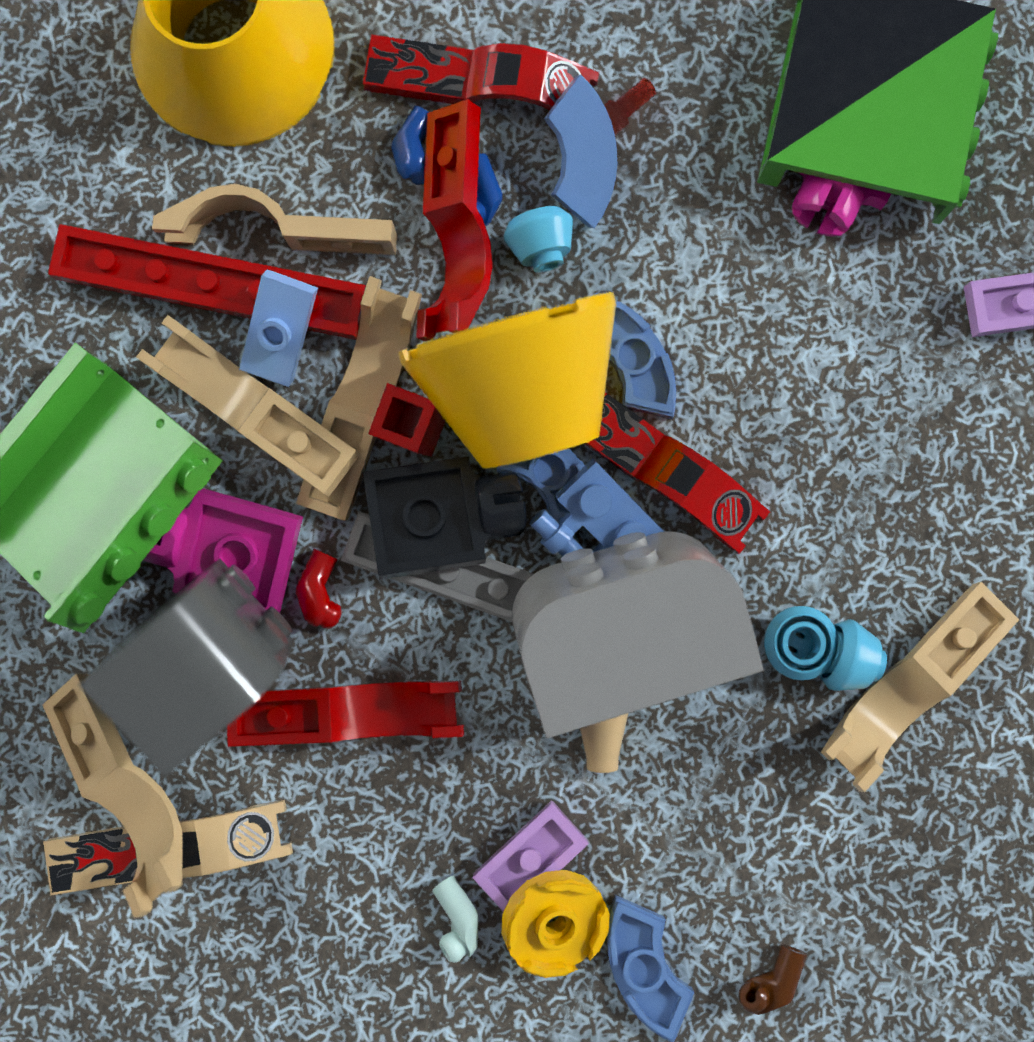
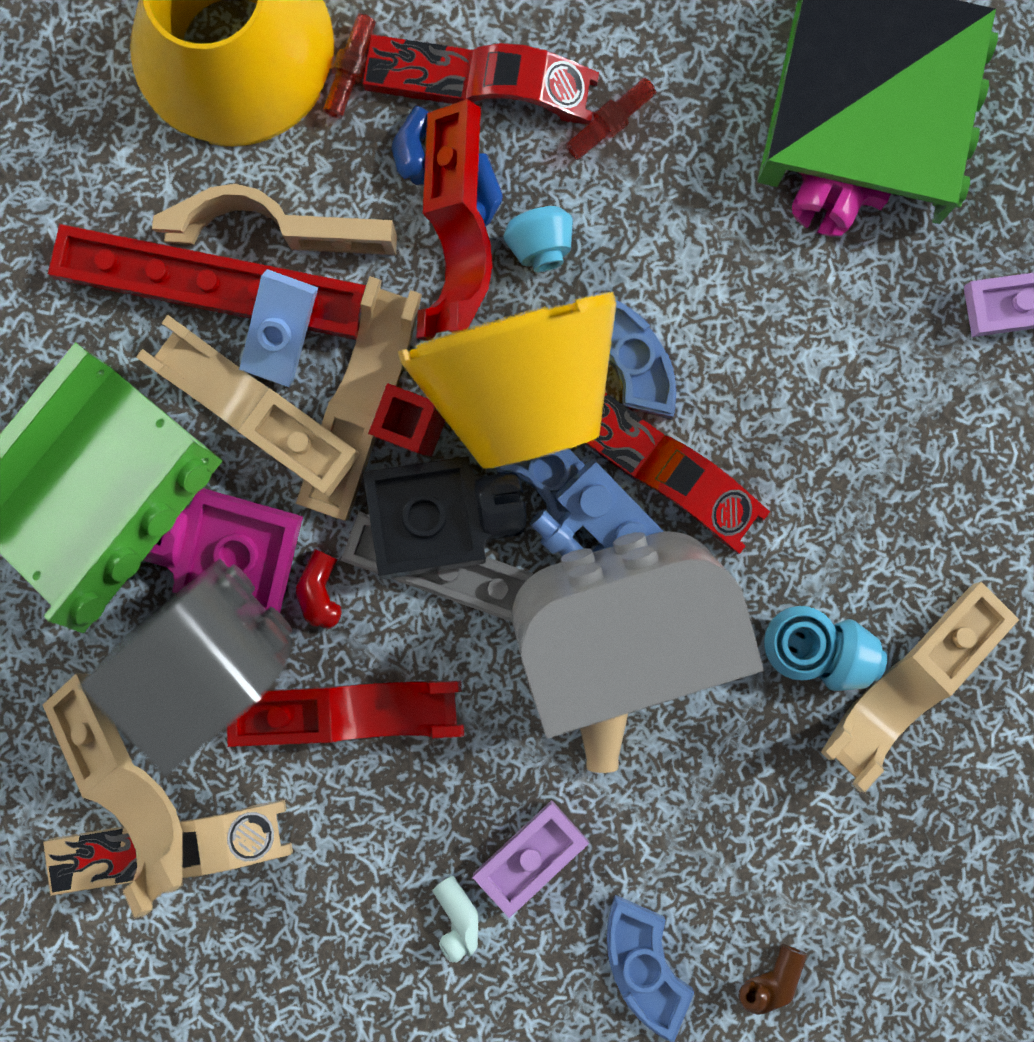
yellow plate [501,870,610,978] -> none
medium blue tile [544,74,617,228] -> none
none -> clear red bar [323,14,376,119]

